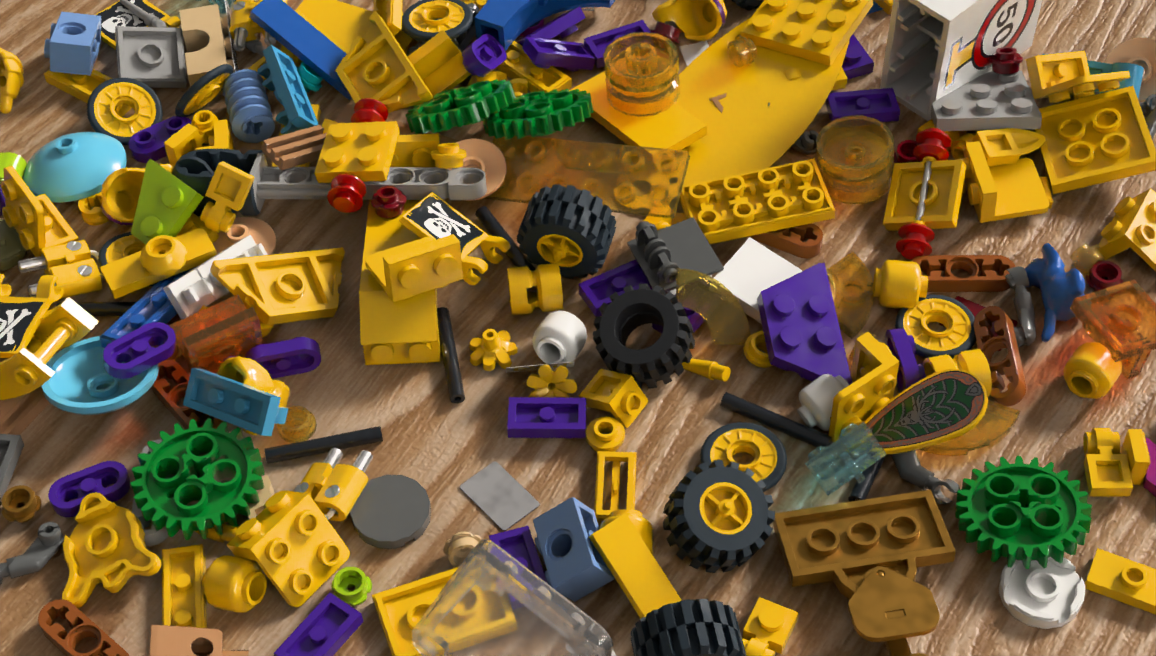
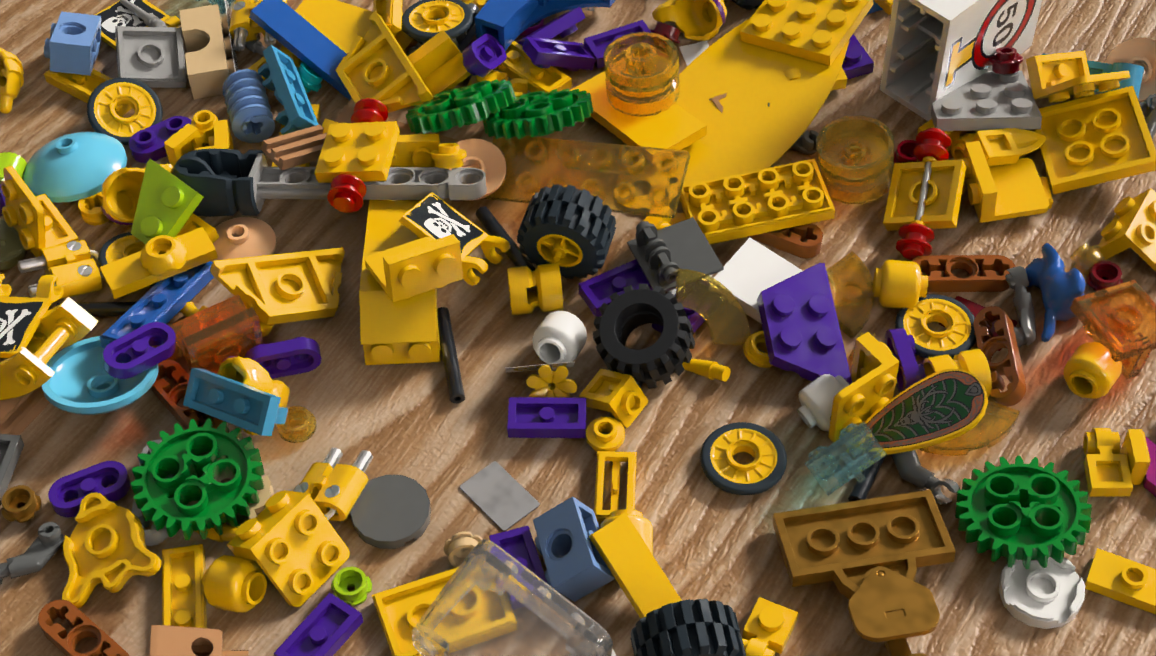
white plate [163,235,268,320] -> none
wheel [175,64,233,117] -> none
yellow plate [200,161,255,233] -> none
black piece [264,426,383,464] -> none
dark red plate [371,186,407,218] -> none
yellow plant [469,329,518,371] -> none
black wheel [663,460,775,573] -> none
black piece [720,392,832,451] -> none
clear yellow plate [728,35,757,67] -> none
dark purple plate [825,88,900,127] -> none

